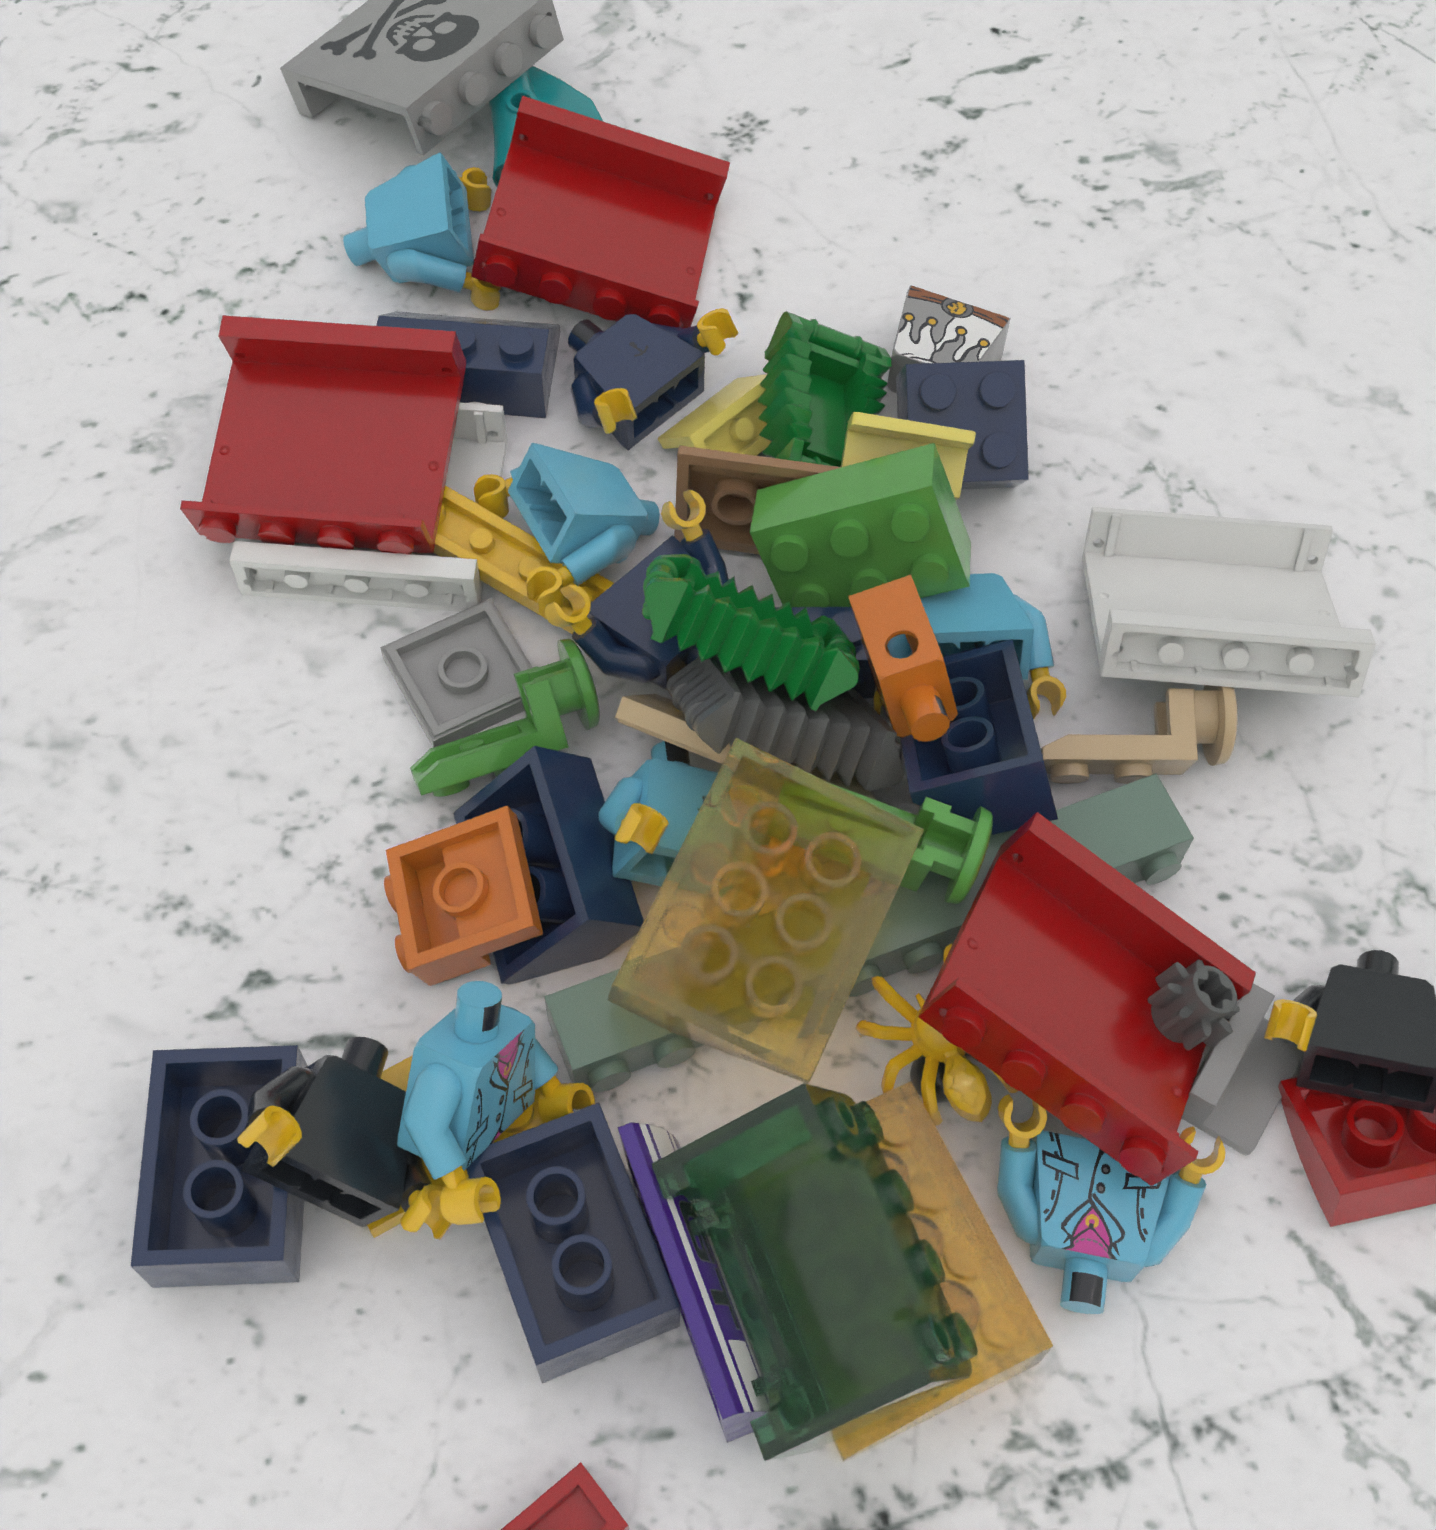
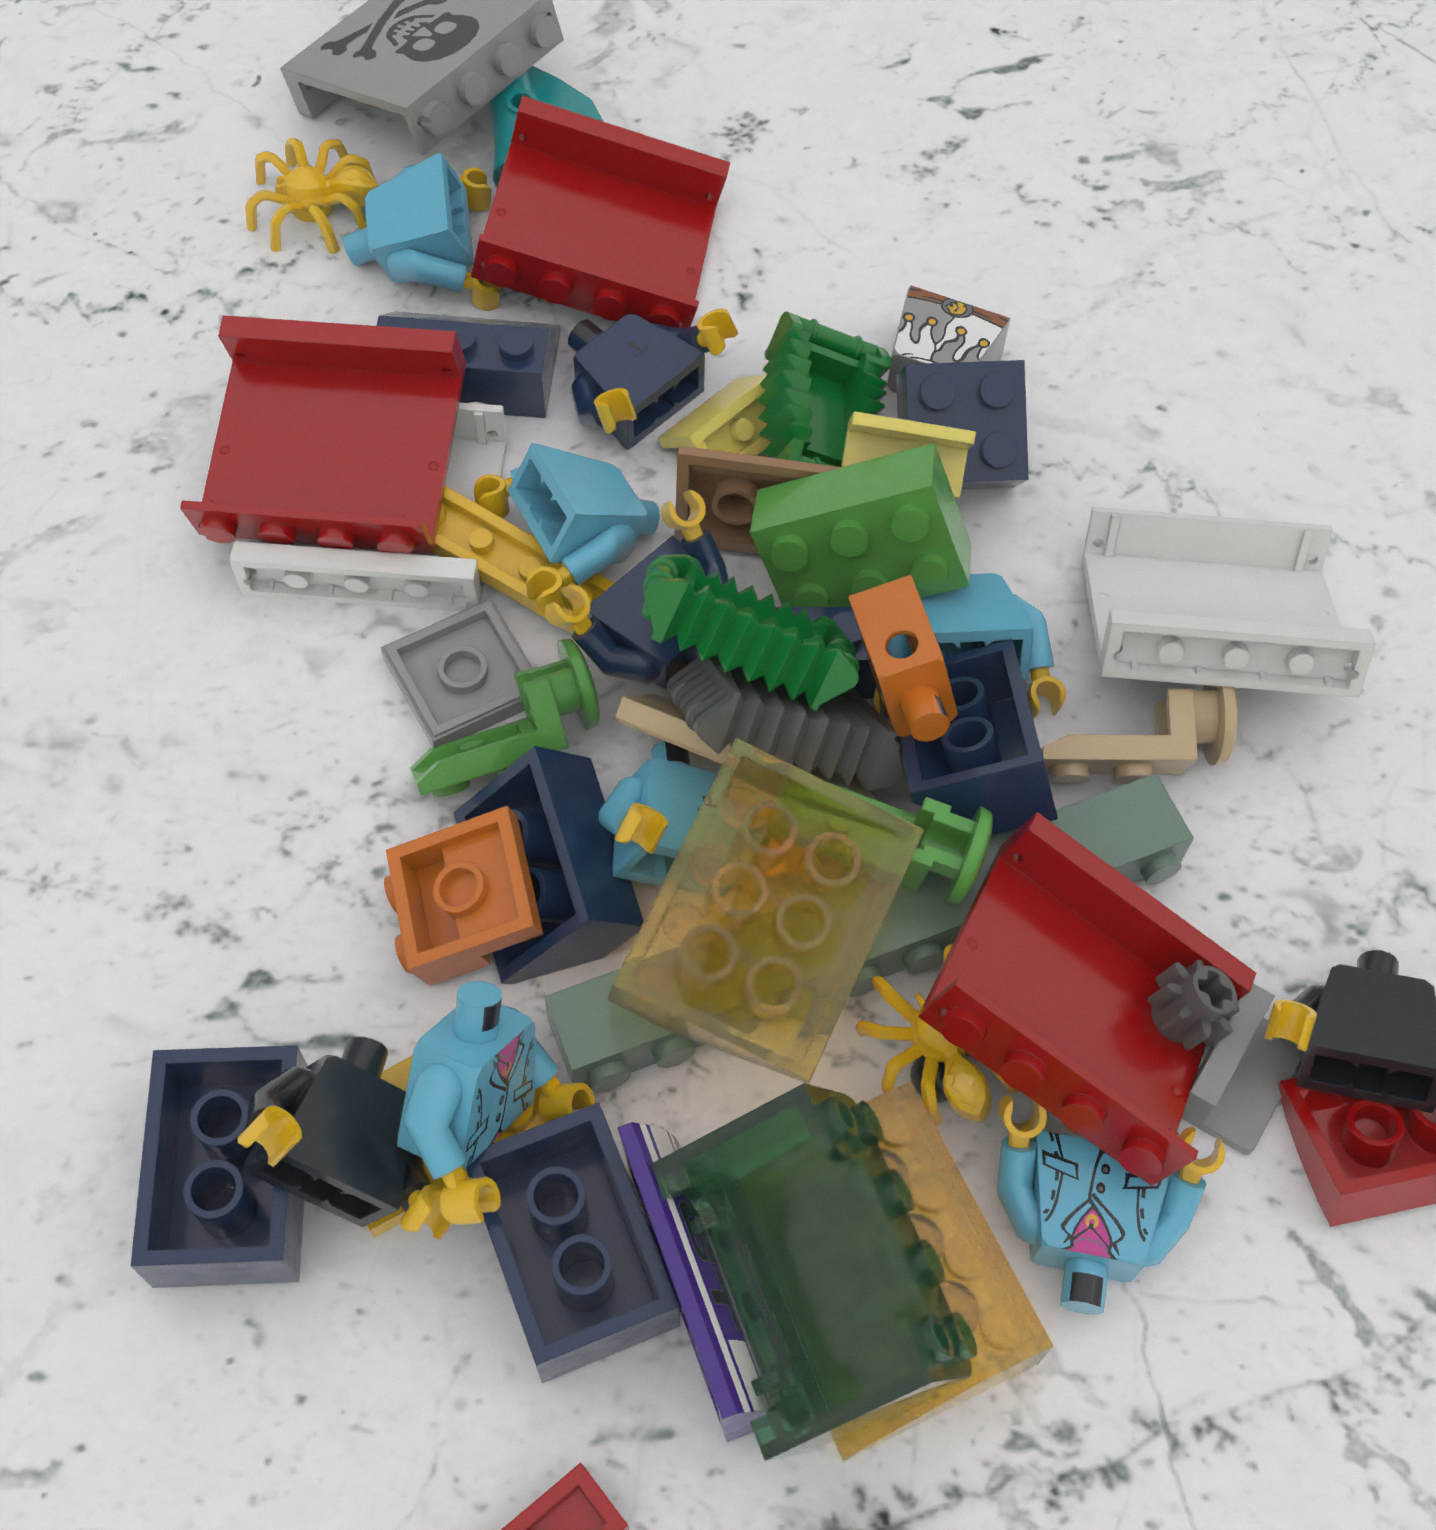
none -> yellow animal [245,138,379,254]

